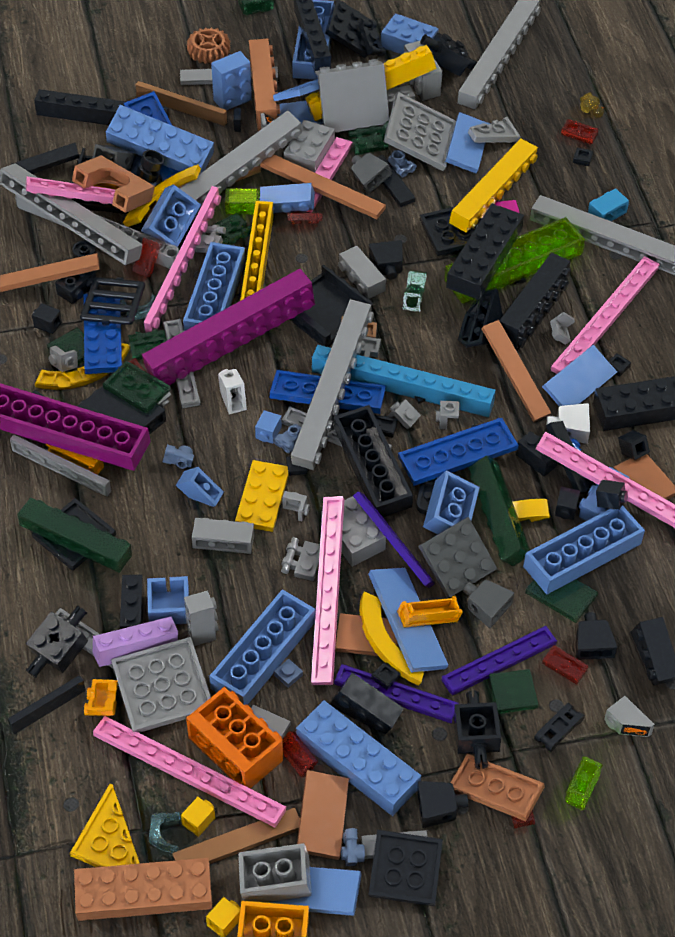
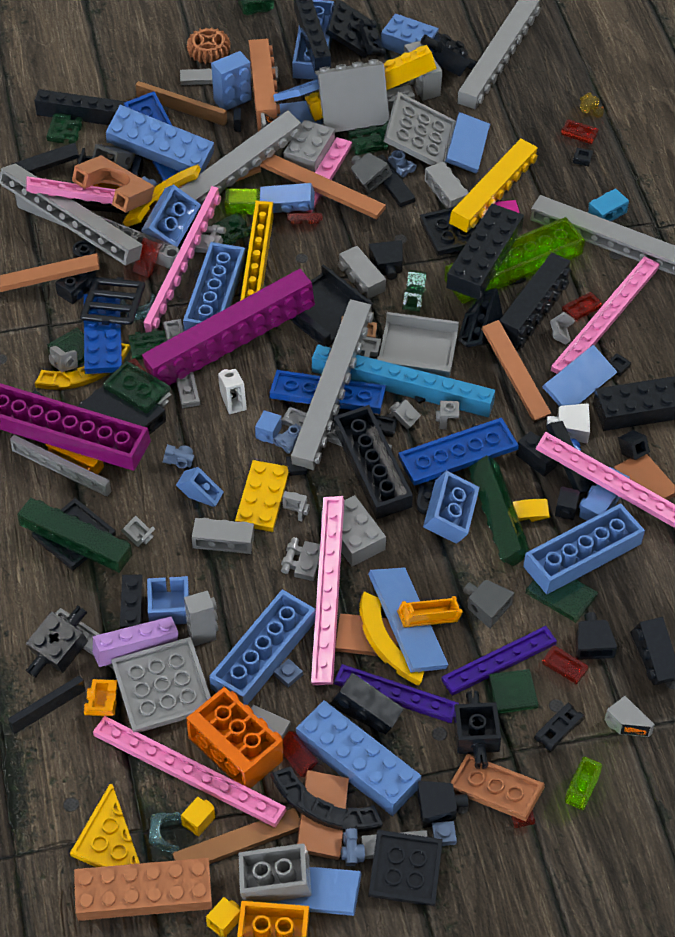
black brick [32,303,62,334] -> none
black wheel [136,150,164,183] -> none
dark purple tile [353,492,435,588] -> none
black tile [371,662,400,690] -> none
dark grey plate [418,517,497,598] -> none
light grey wing [468,117,520,143] -> none
black brick [596,480,628,510] -> none
none -> clear green plate [46,113,82,144]
none -> light grey bracket [121,516,155,547]
none -> black tile [270,767,383,831]
none -> light grey panel [377,312,459,378]
none -> light grey brick [425,162,469,209]
none -> sand blue plate [432,821,457,846]
none -> clear red plate [562,292,602,321]

